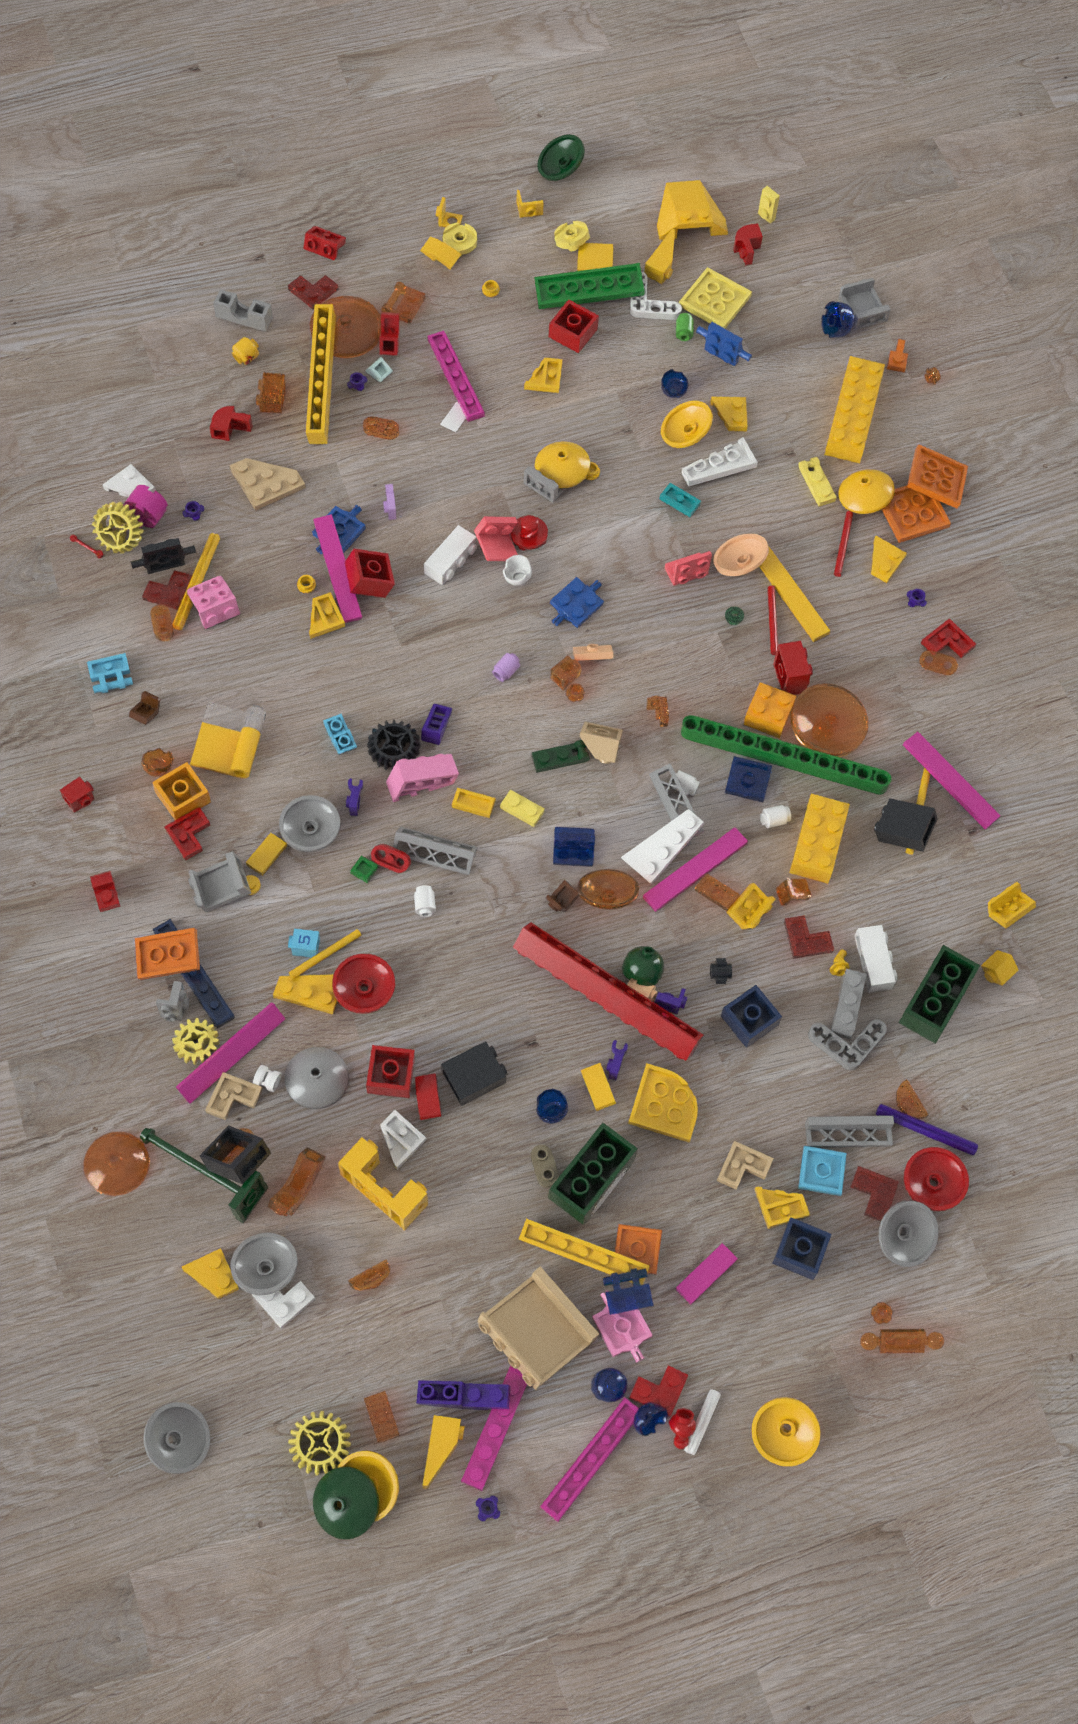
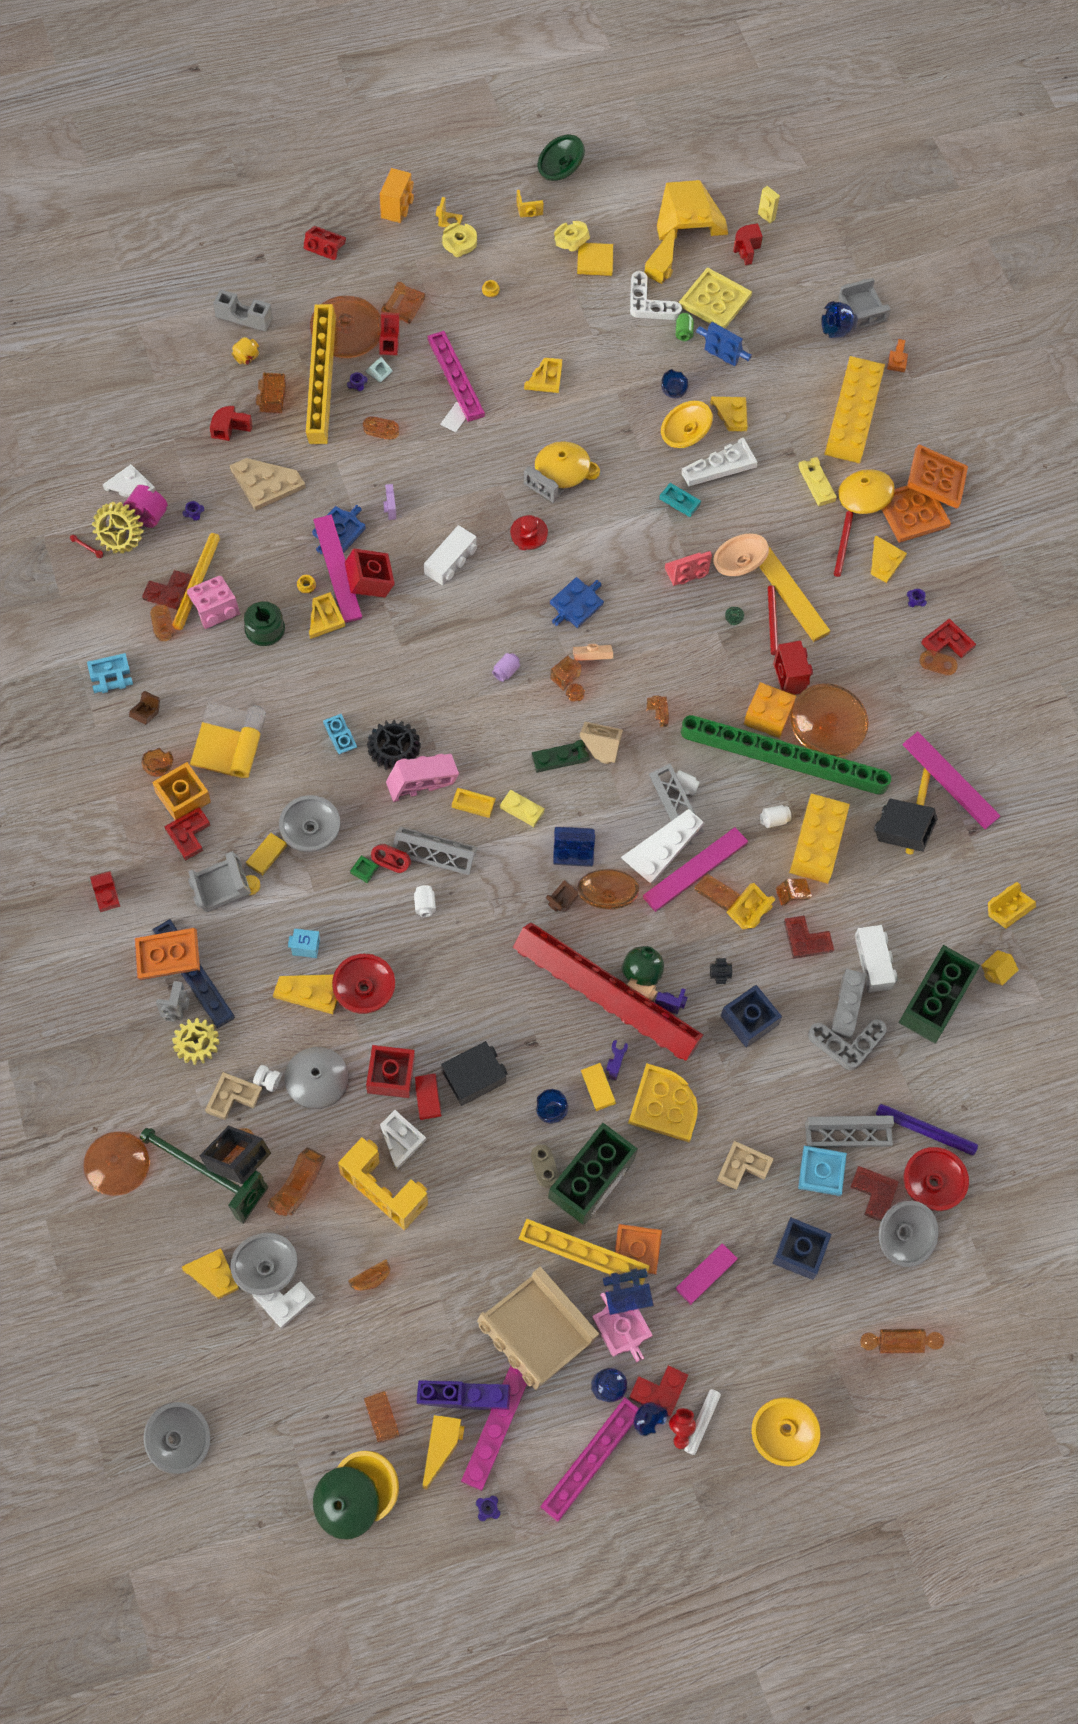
red brick [60,776,94,813] -> none
black plate [130,538,196,574] -> none
dark pink tile [176,1002,285,1104] -> none
clear red plate [288,275,339,310] -> none
light yellow gear [288,1411,351,1476] -> none
yellow bar [289,929,361,979] -> none
dark purple plate [346,778,363,816] -> none
yellow slope [420,236,461,270] -> none
dark purple slope [421,703,452,745] -> none
coral bracket [474,516,518,561] -> none
white hair [503,555,532,586] -> none
green plate [534,263,645,309] -> none
red brick [548,299,599,353] -> none
clear blue plate [725,756,772,803] -> none
yellow wing [754,1186,810,1229] -> none
yellow plate [829,949,850,976] -> none
clear orange plate [871,1302,893,1324] -> none
clear orange plate [896,1079,929,1119] -> none
clear orange plate [924,367,941,385] -> none
none -> dark green wheel [244,601,285,646]
none -> light orange brick [380,168,414,223]

